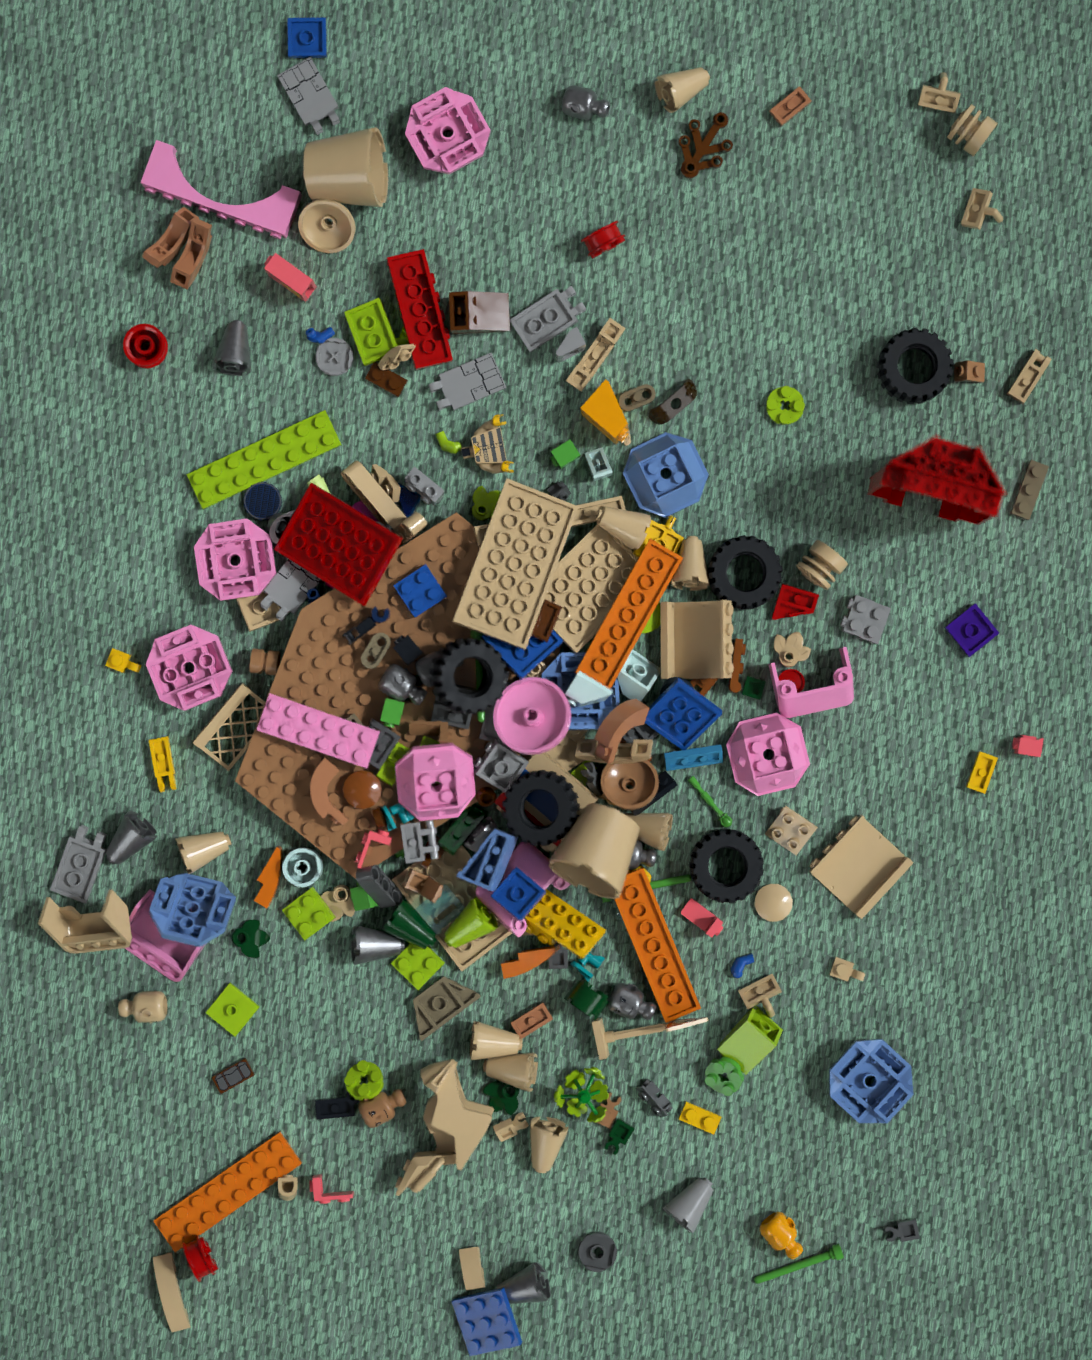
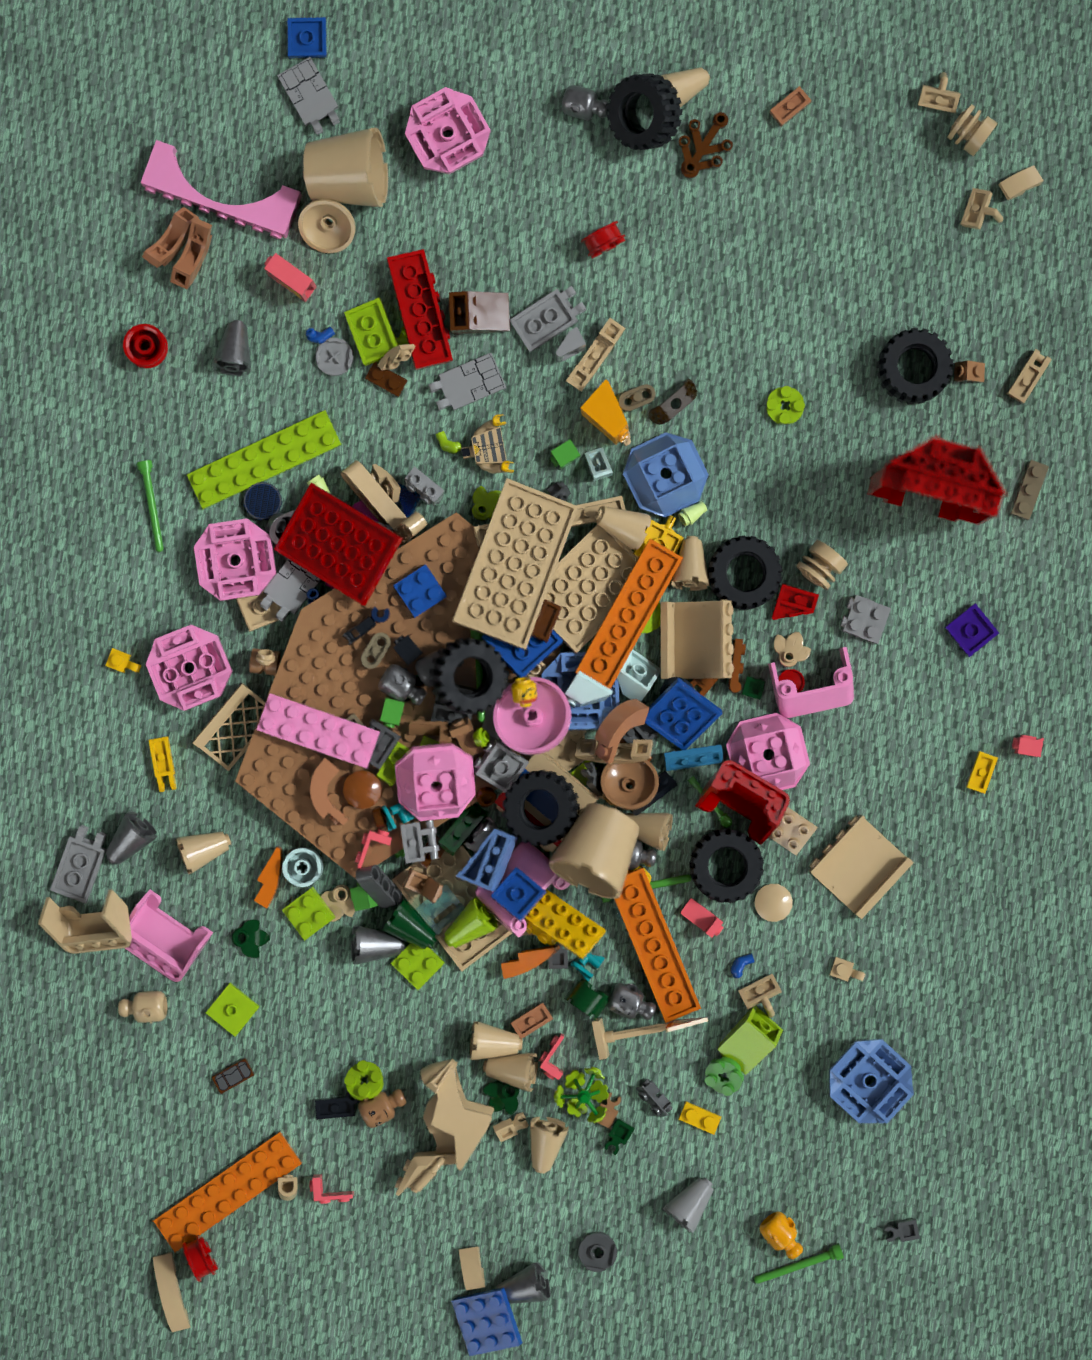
medium blue piece [149,873,236,947] -> none
dark tan wing [413,976,481,1041] -> none
none -> bright green piece [137,460,164,552]
none -> tan plate [256,649,275,666]
none -> medium nougat bracket [450,717,483,756]
none -> lime plate [473,728,490,747]
none -> yellow head [511,677,538,707]
none -> coral bracket [539,1033,564,1080]
none -> black tyre [607,73,682,150]
none -> yellowish green cone [678,501,707,526]
none -> red windscreen [695,760,790,845]
none -> tan slope [998,165,1044,200]

